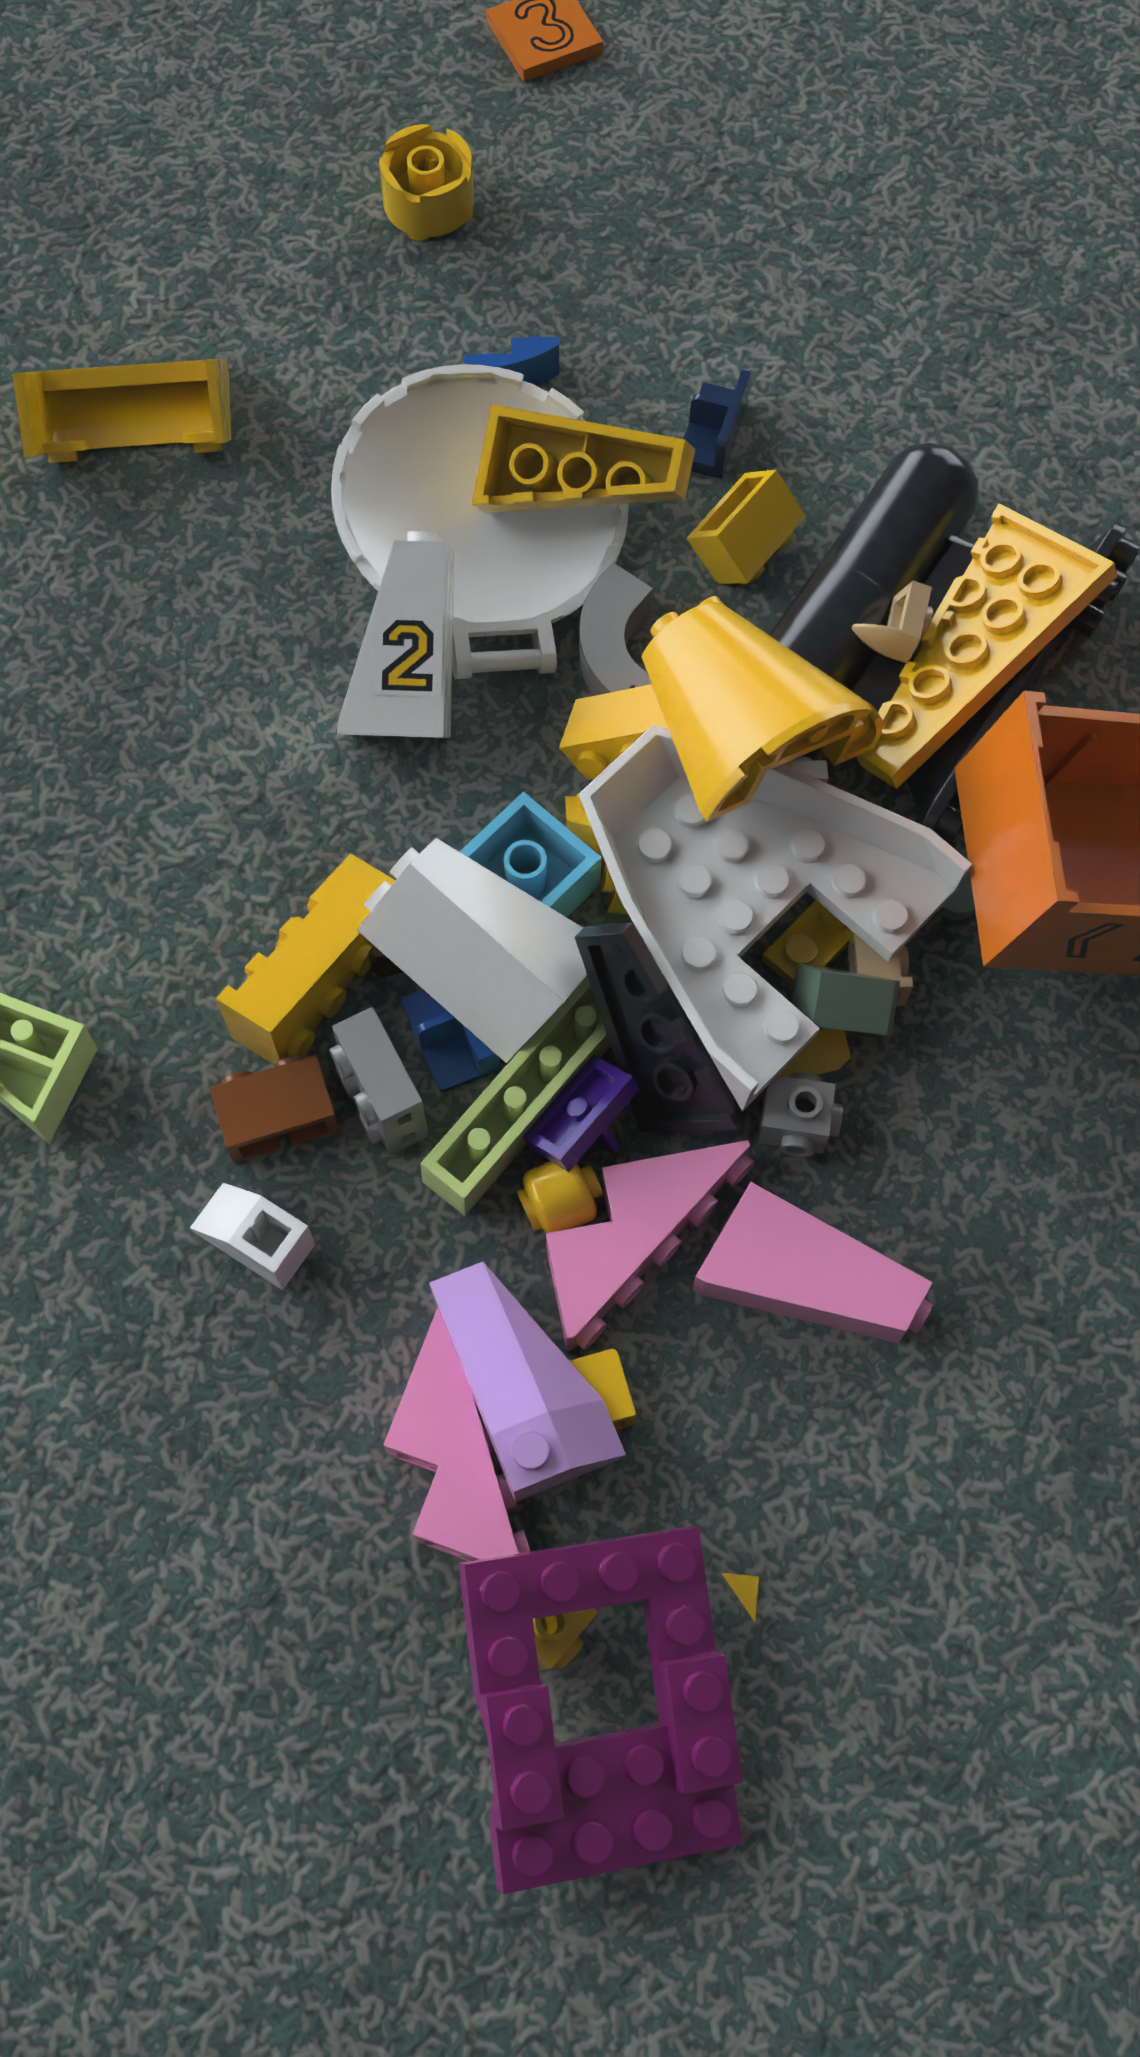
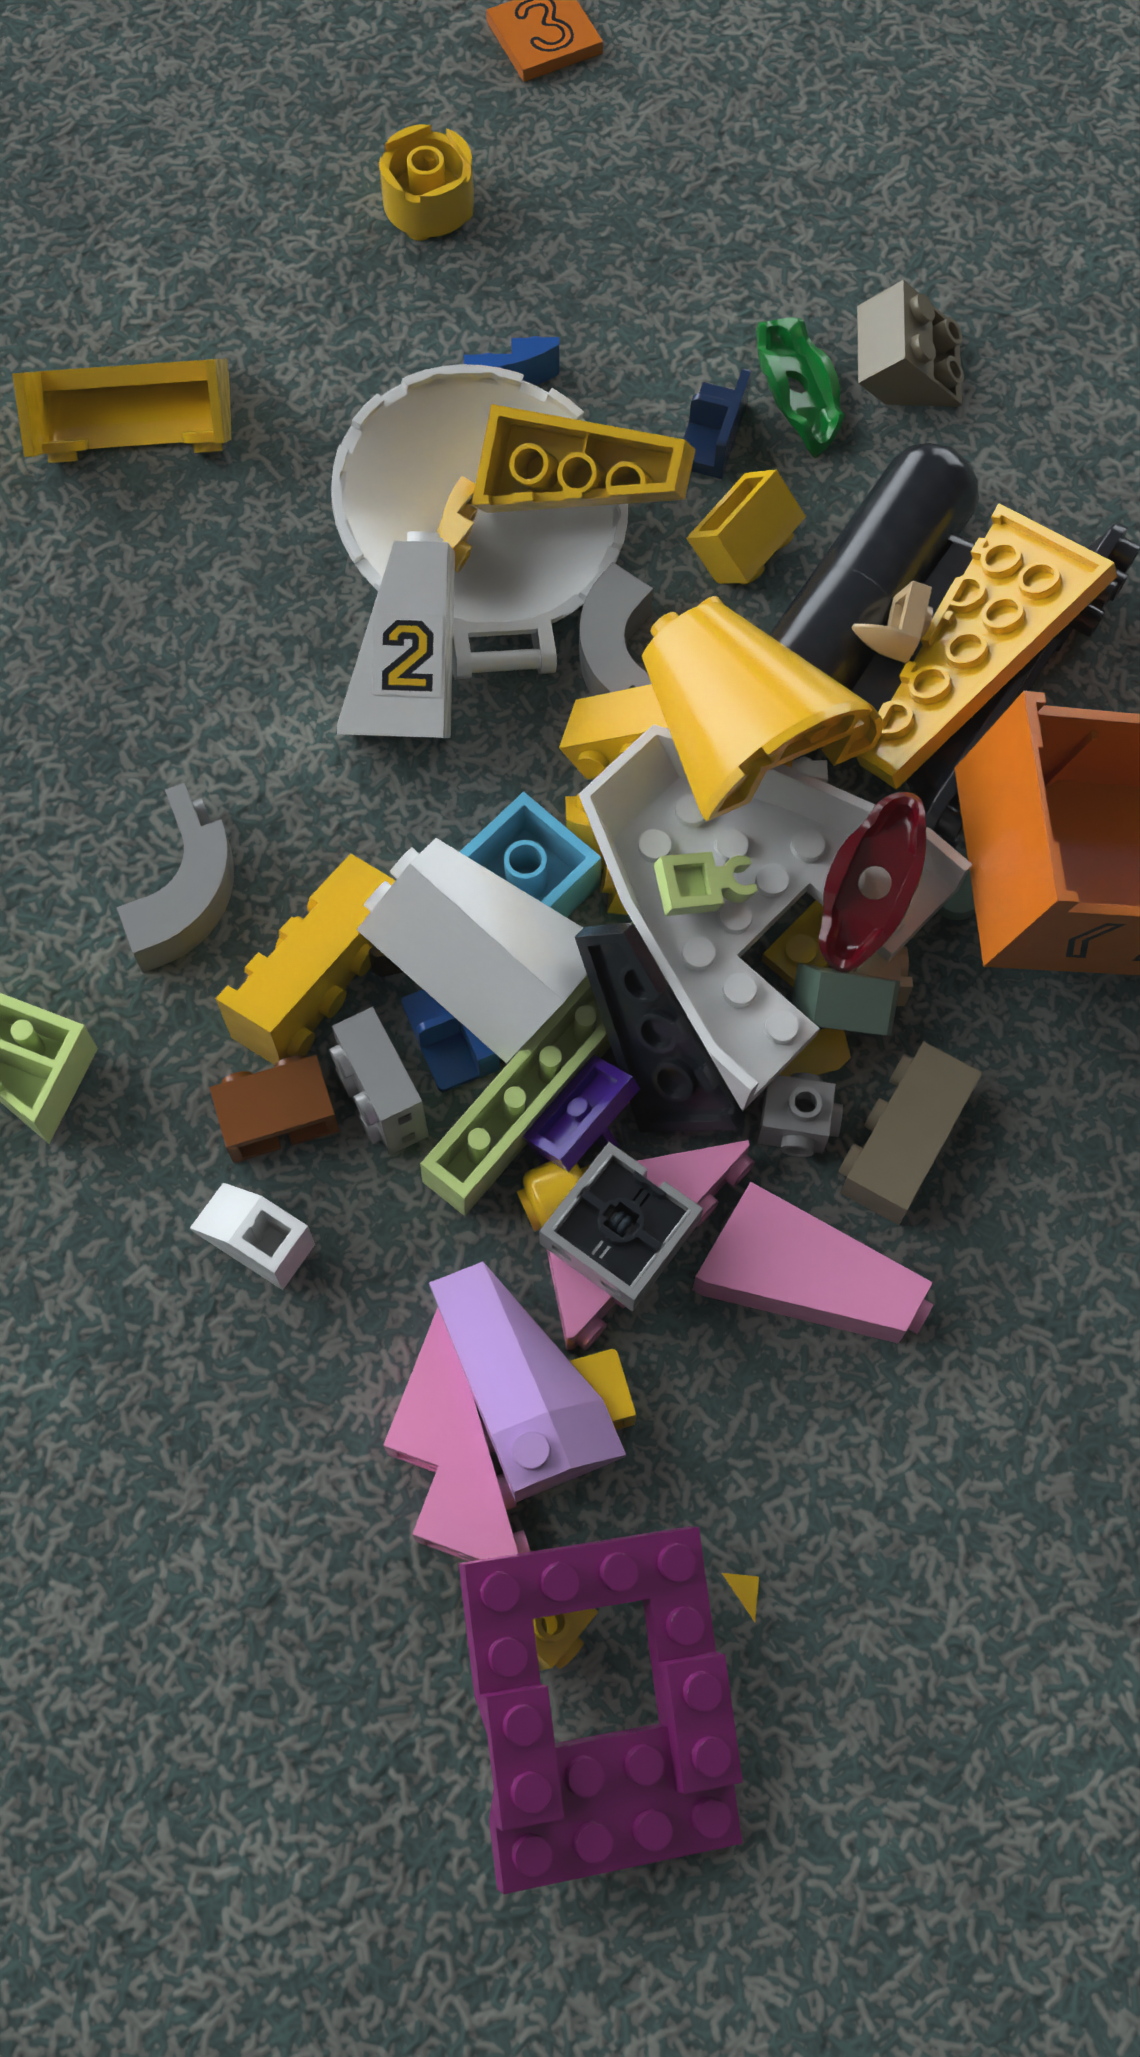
none -> light grey arch [116,783,234,973]
none -> yellow slope [436,476,478,573]
none -> piece [539,1142,703,1311]
none -> yellowish green plate [654,852,758,916]
none -> green piece [756,317,844,458]
none -> dark red piece [819,792,926,972]
none -> dark tan brick [838,1041,983,1225]
none -> dark tan slope [857,280,964,407]

